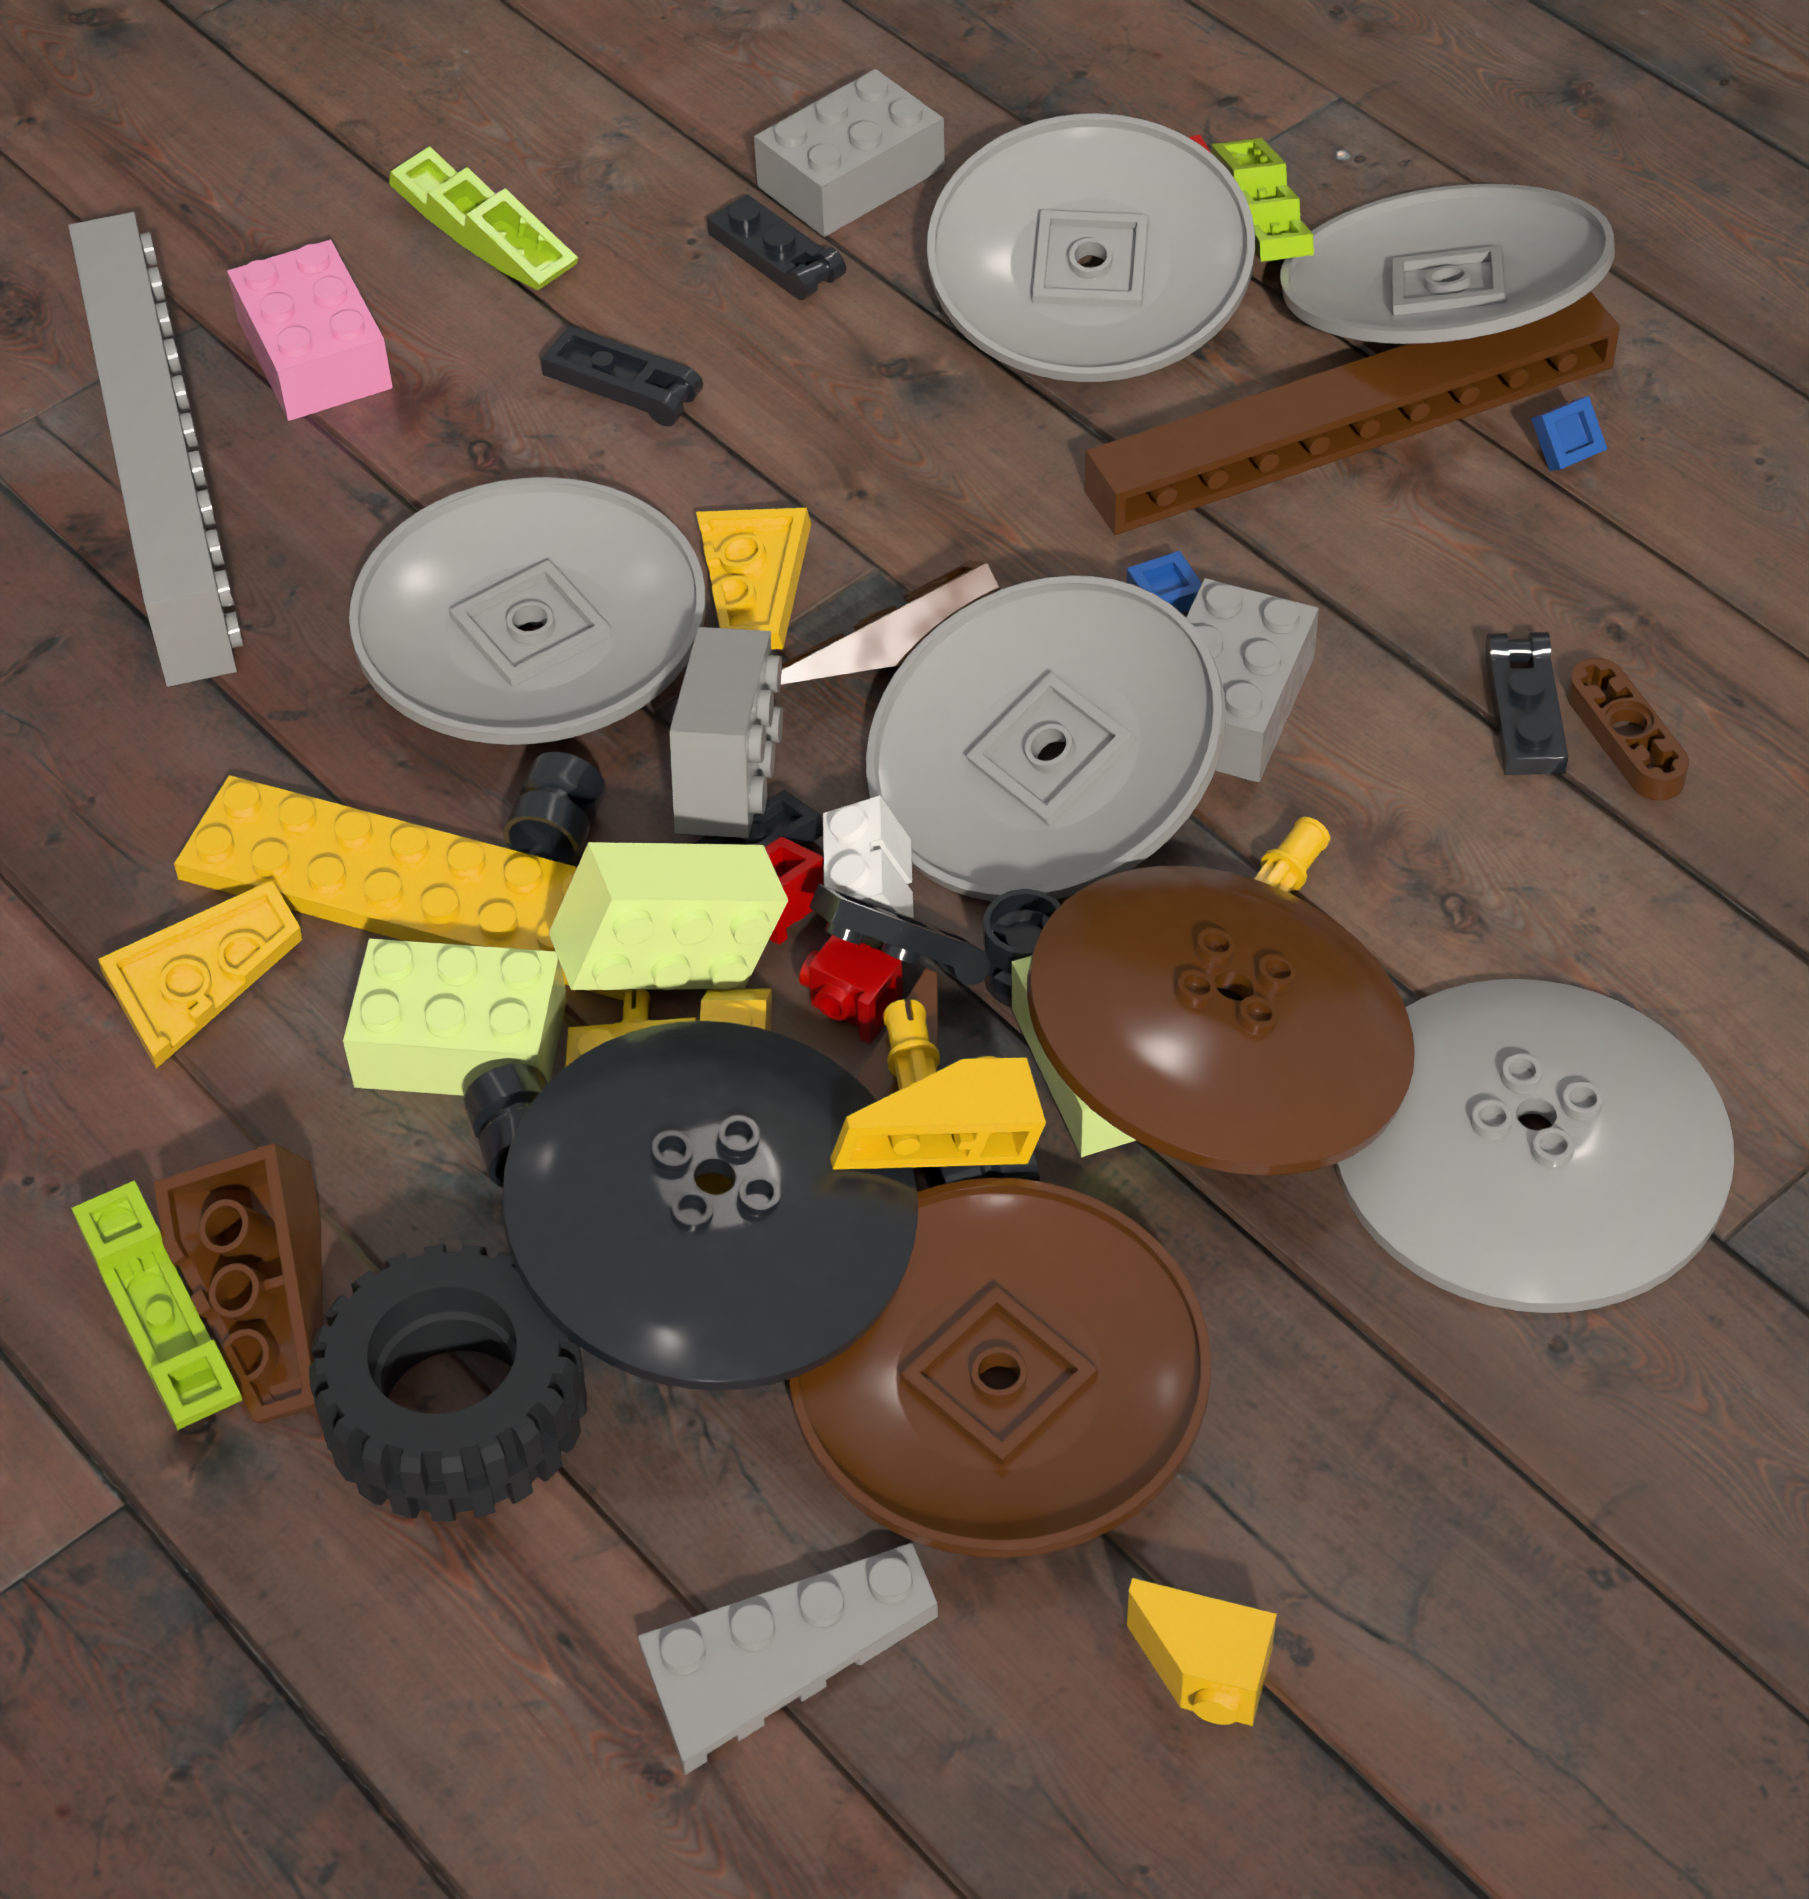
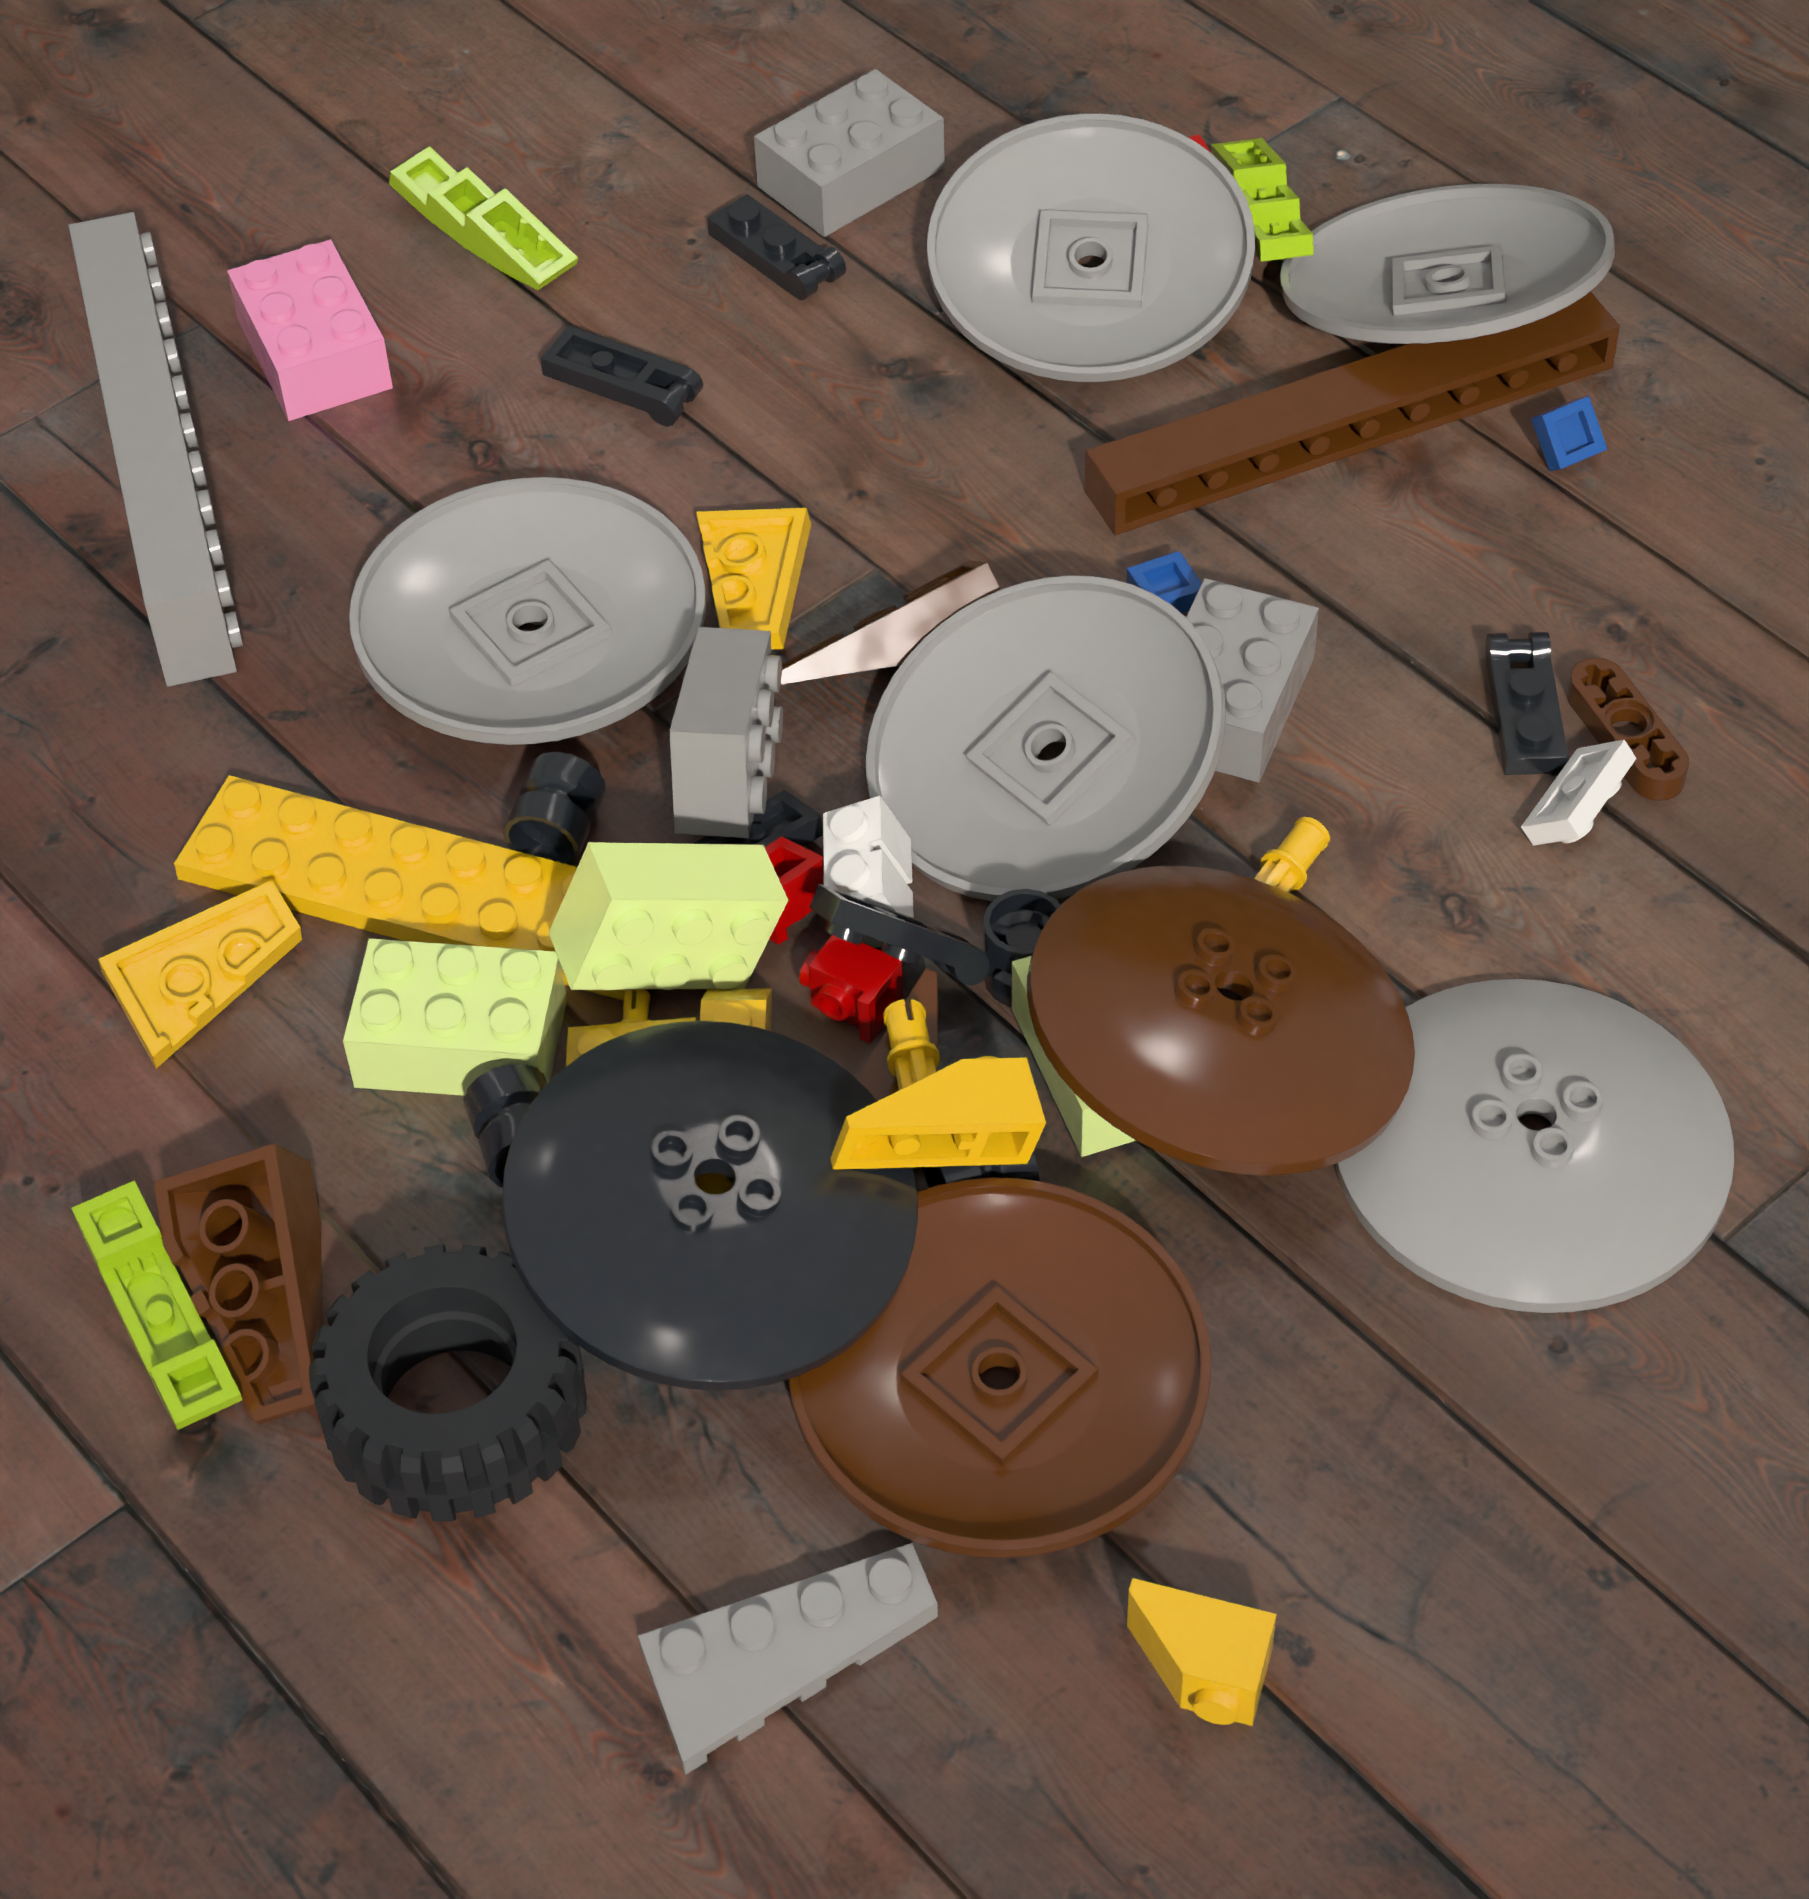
none -> white plate [1521,740,1637,846]

